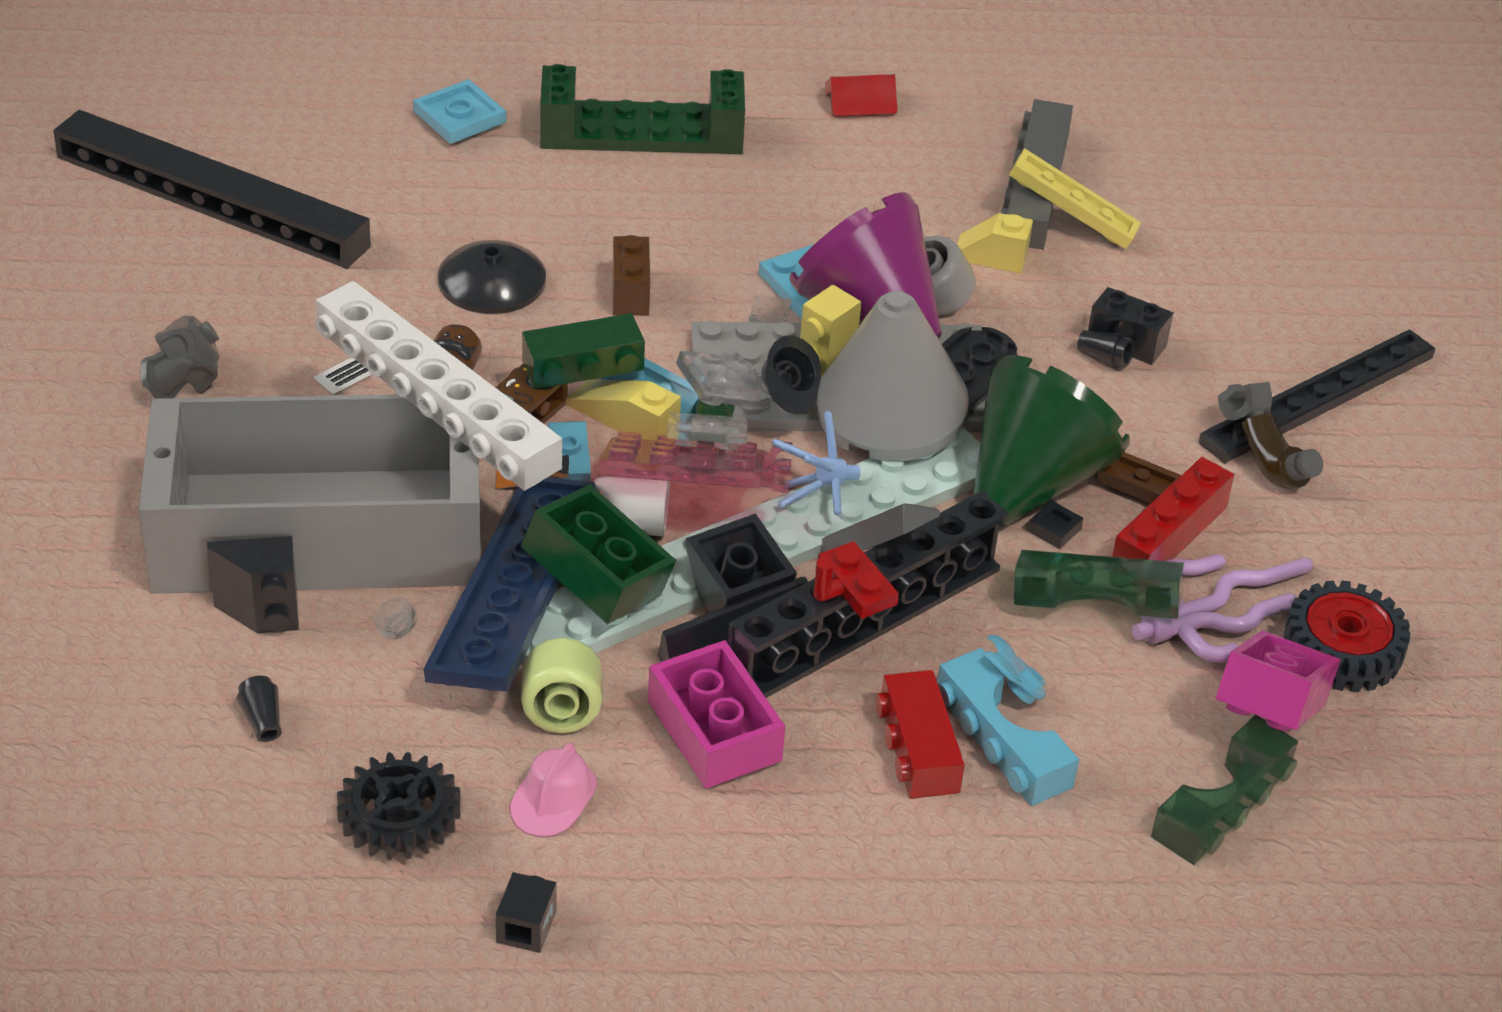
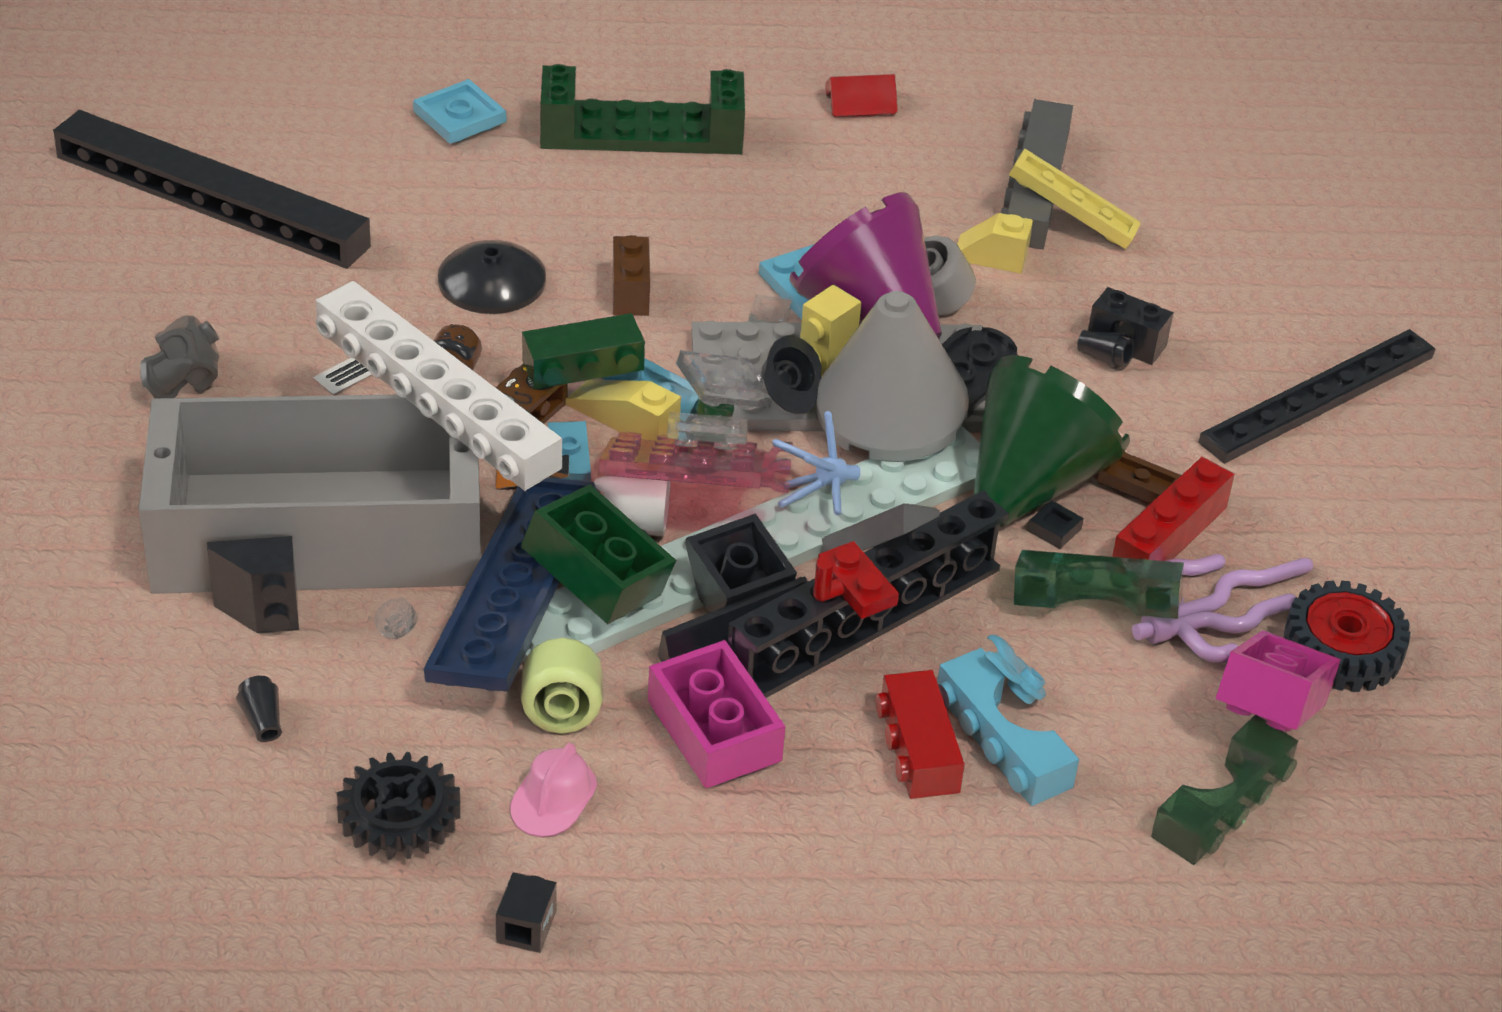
piece [1218,382,1323,489] -> none

